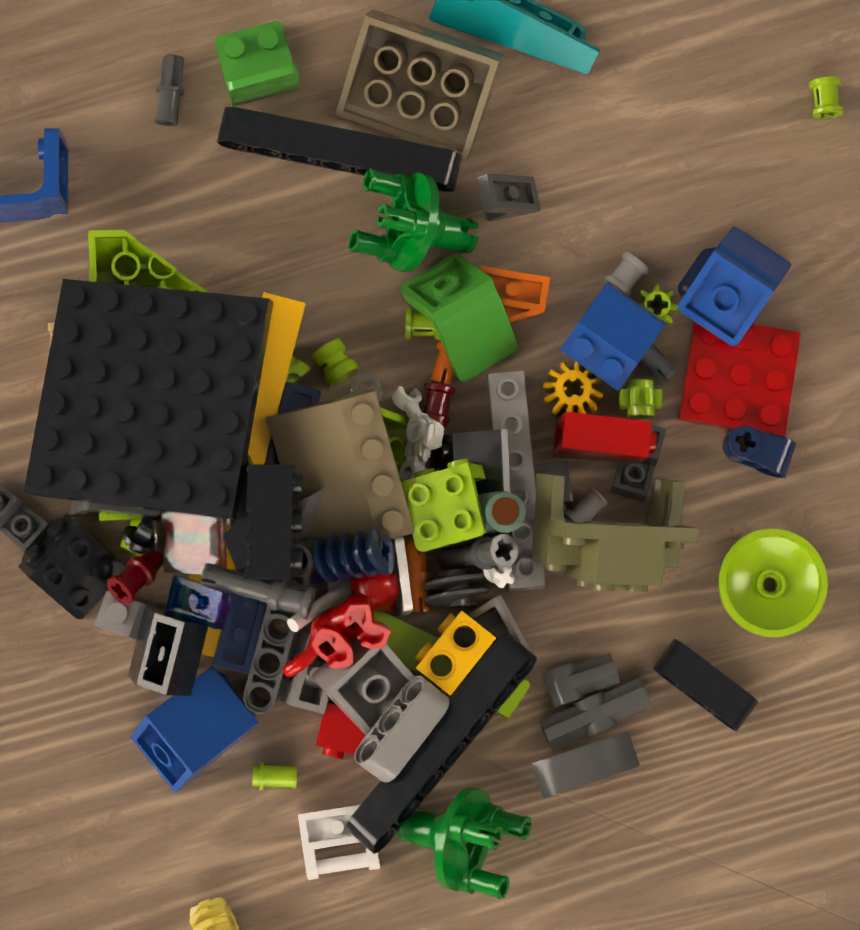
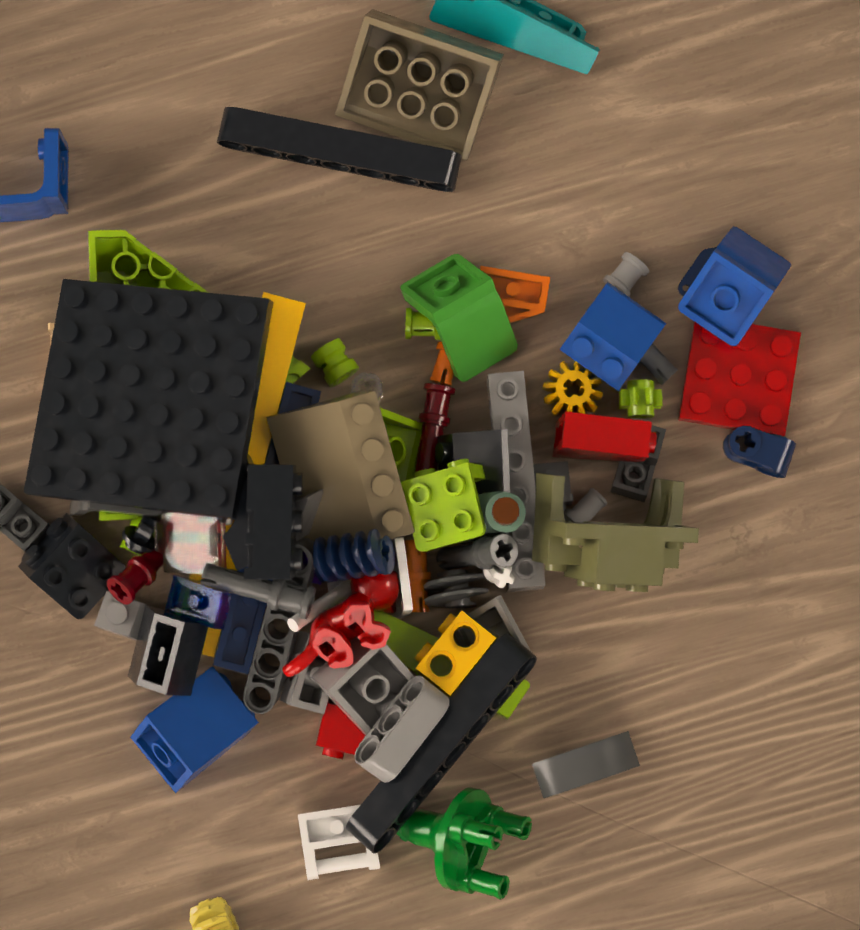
dark grey axle [155,54,184,126] -> none
bright green piece [215,21,300,107] -> none
lime pin [252,761,297,790] -> none
green piece [348,168,479,273] -> none
white piece [392,386,444,479] -> none
dark grey slope [477,174,541,221] -> none
dark grey piece [539,678,652,751] -> none
dark grey piece [542,653,620,708] -> none
lime gear [638,285,678,326] -> none
black beam [652,639,758,732] -> none
lime dish [718,529,828,638] -> none
lime bush [809,76,843,119] -> none

